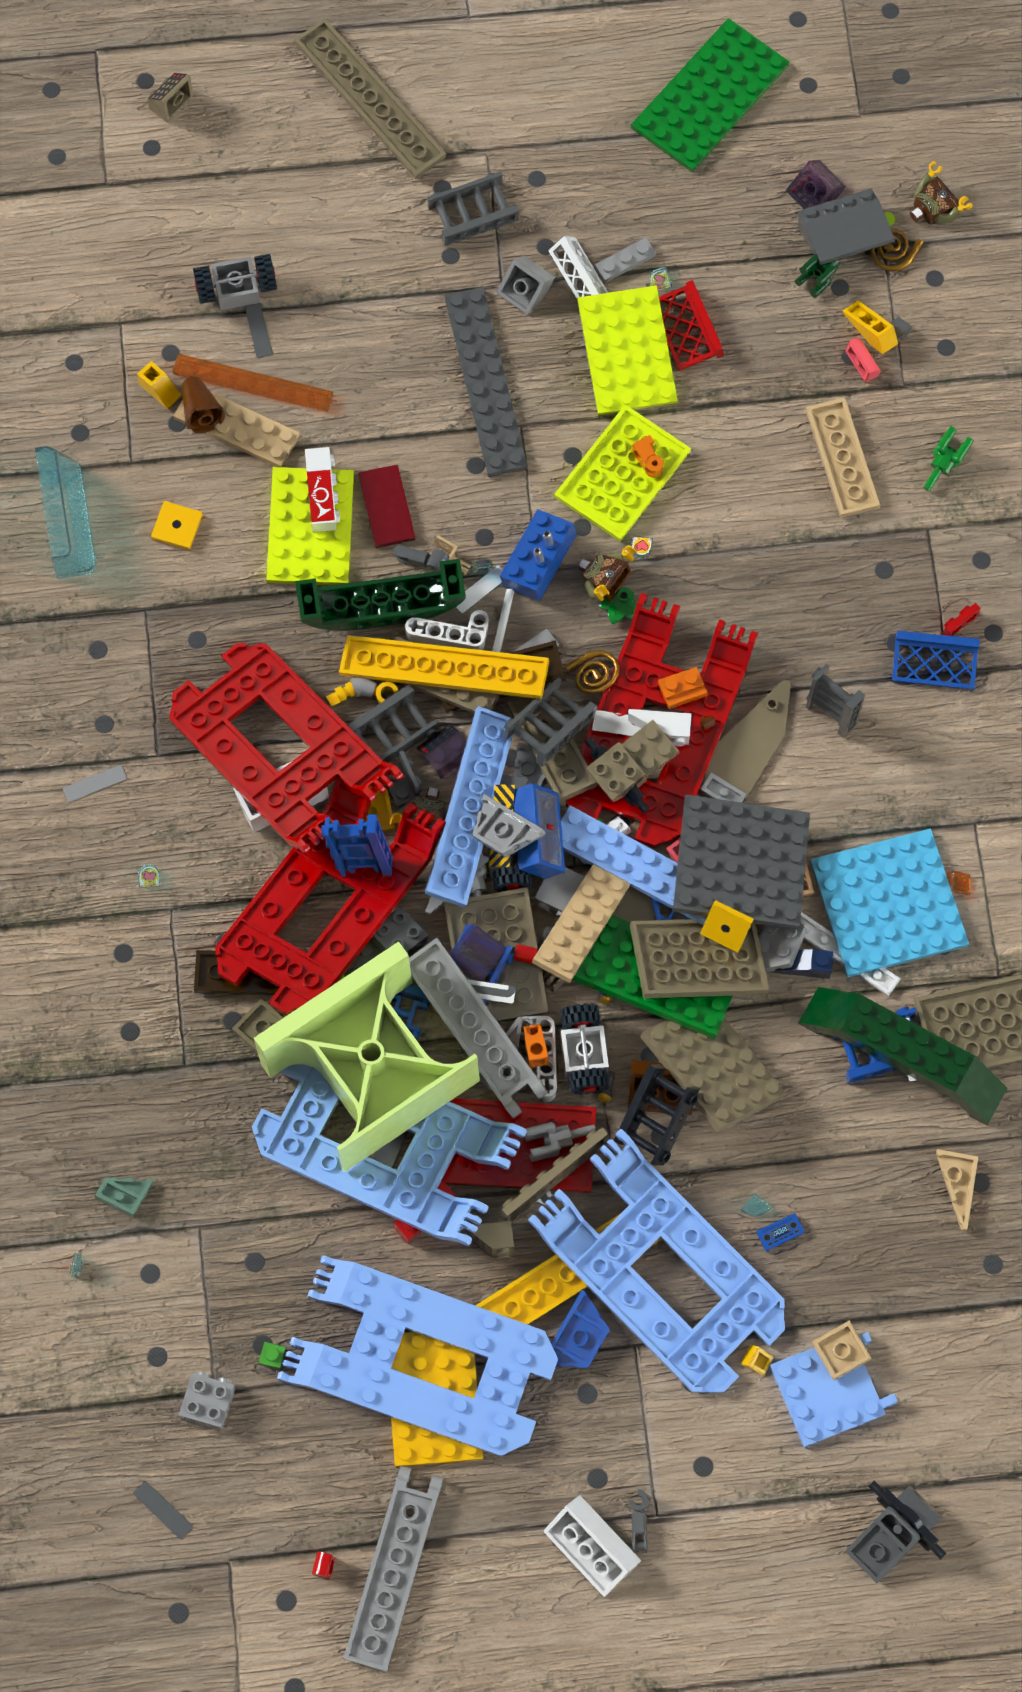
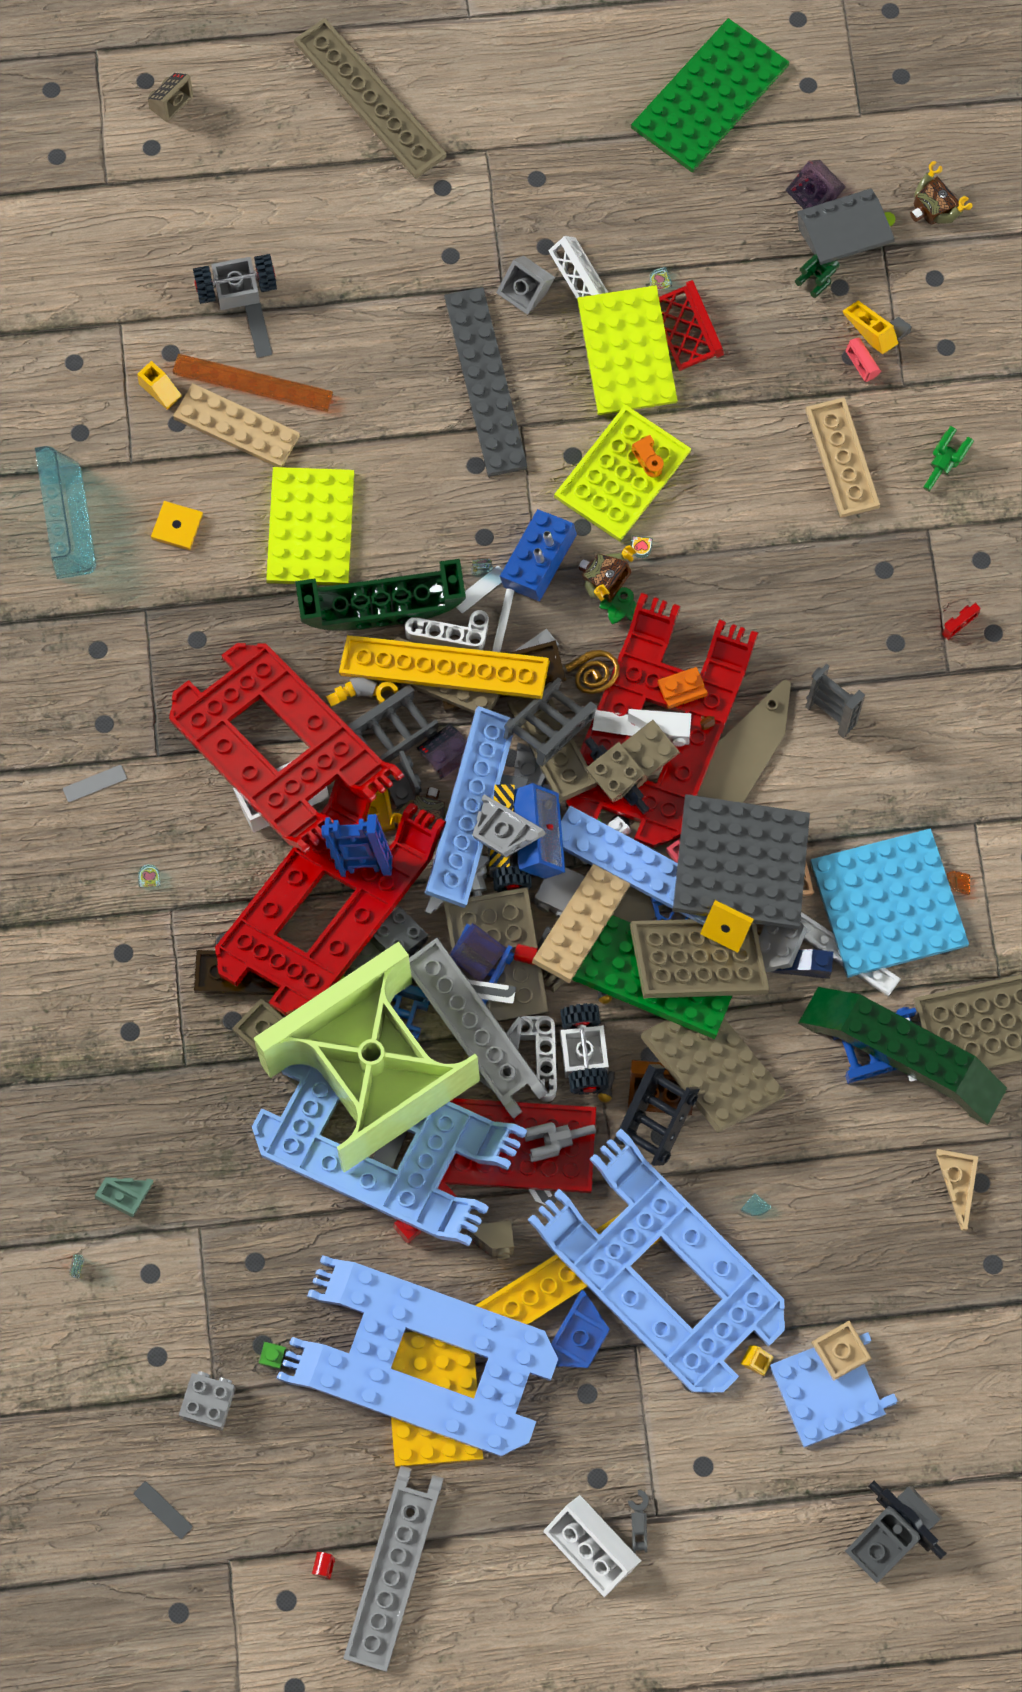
reddish brown cone [182,376,225,433] -> none
brick [305,447,340,532] -> none
dark red tile [358,464,415,548] -> none
dark grey piece [393,545,450,572] -> none
dark grey fence [427,172,519,246] -> none
tan bracket [434,535,471,576] -> none
dark tan plate [501,1127,608,1222] -> none
orange leg [523,1024,548,1068] -> none
light grey plate [595,237,656,283] -> none
light grey plate [700,773,747,803] -> none
blue tile [756,1213,805,1252] -> none
pearl gold piece [870,229,924,271] -> none
blue fence [892,630,980,690] -> none

